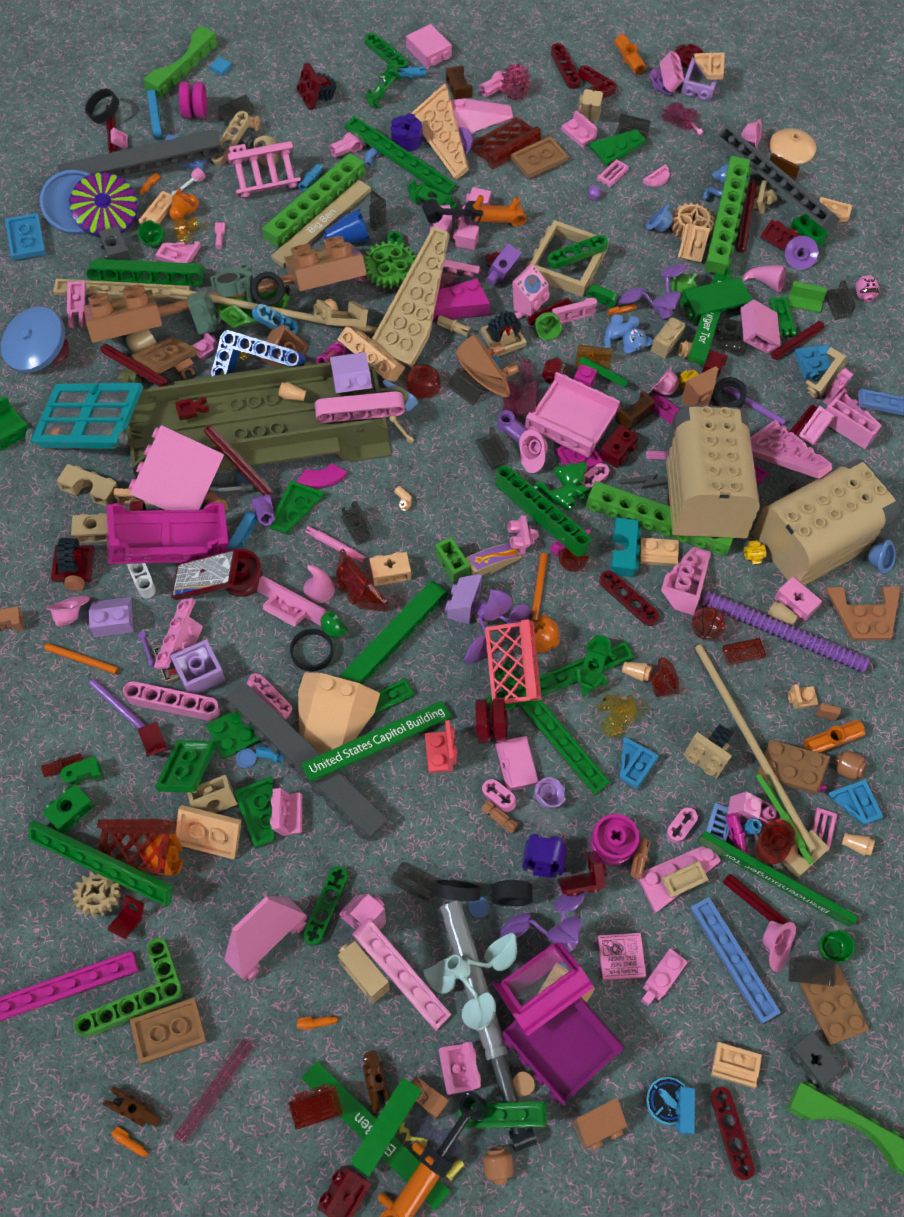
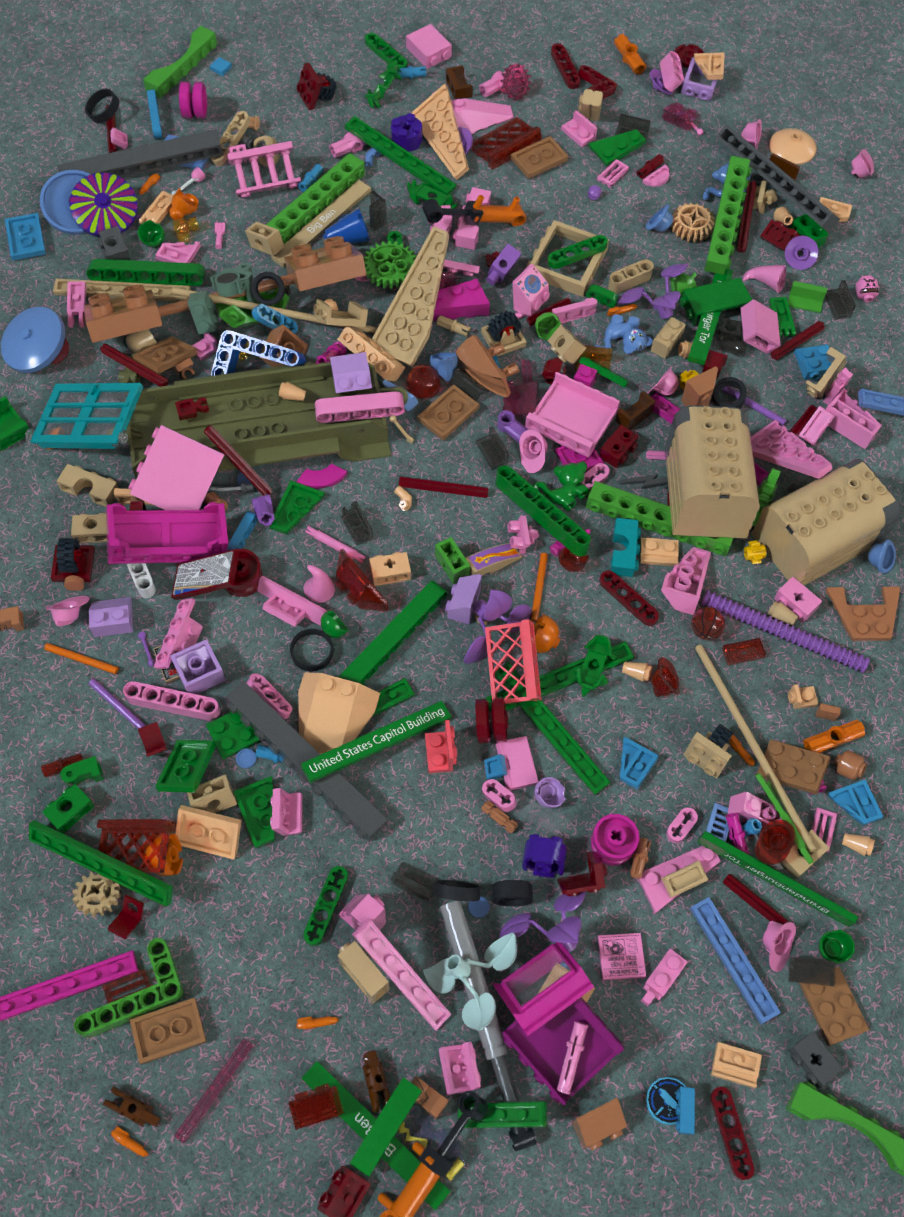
clear smoke hinge [219,95,254,126] -> none
bright pink wedge [224,896,308,982] -> none
nougat head [483,1146,514,1185] -> none
light nougat tile [512,1072,535,1097] -> none
clear yellow animal [597,694,637,737] -> none
light nougat plate [678,223,710,262] -> none
none -> clear red tile [102,969,150,1004]
none -> tan brick [245,221,285,256]
none -> dark red axle [399,476,489,498]
none -> medium nougat plate [417,384,479,440]
none -> medium blue hair [430,352,458,382]
none -> dark azure tile [484,754,507,780]
none -> tan brick [548,325,586,364]
none -> bright pink pin [556,1021,589,1094]
none -> tan beam [608,259,654,294]
none -> dark red axle [636,154,664,180]
none -> orange piece [729,735,755,766]
none -> bright green gear [752,468,781,526]
none -> light nougat cone [774,207,793,225]
none -> bright pink piece [851,149,874,178]

